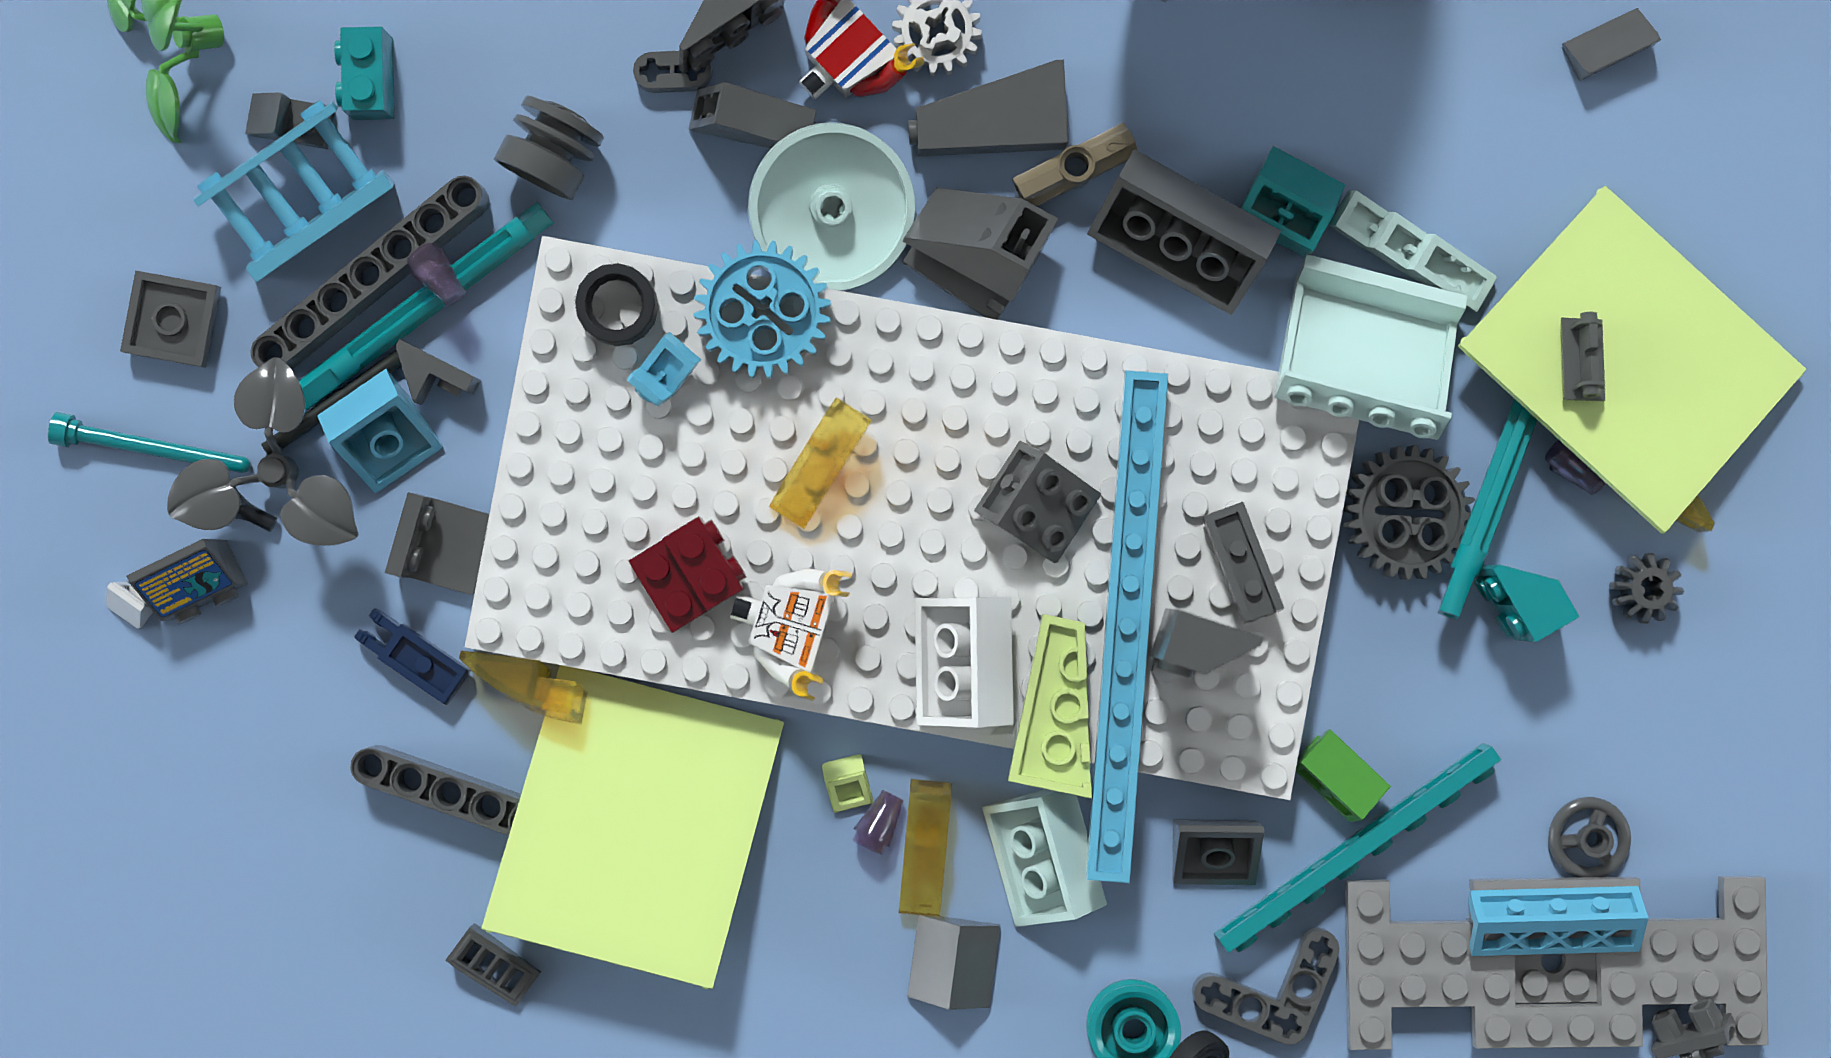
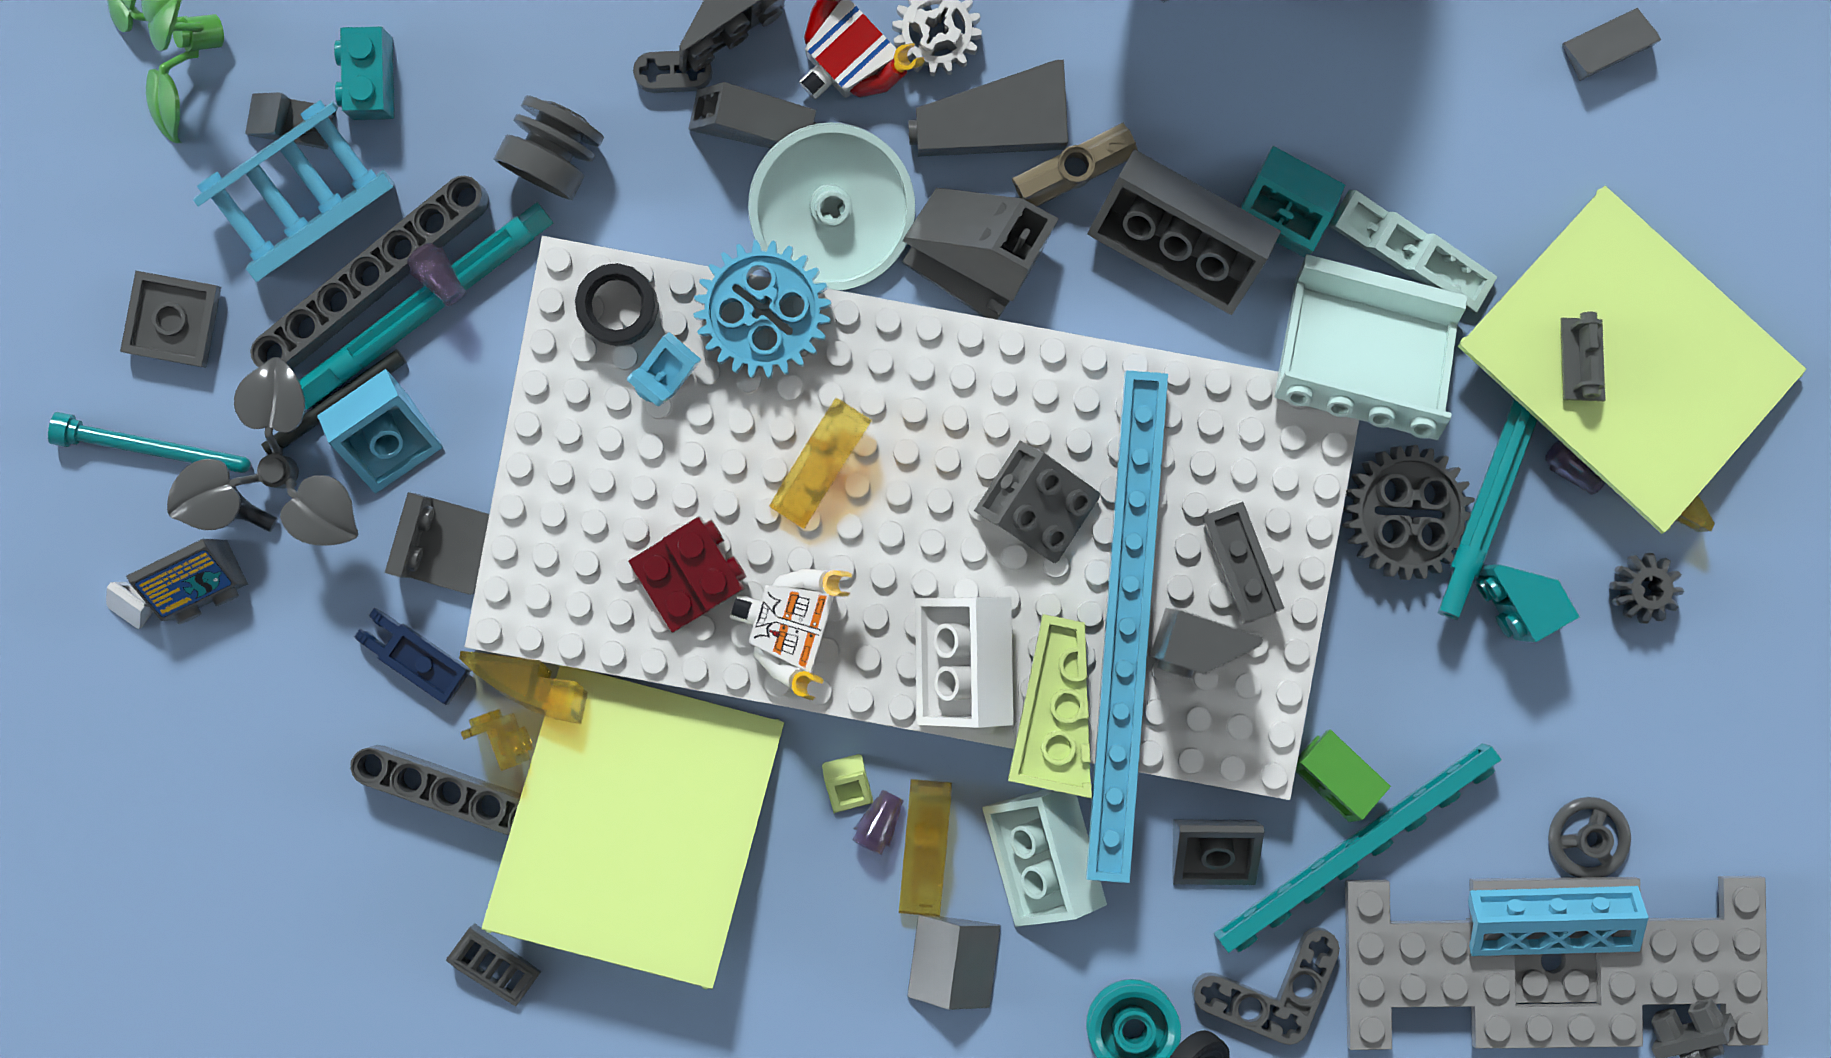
dark grey slope [396,339,481,405] -> none
none -> clear yellow bracket [460,709,533,771]

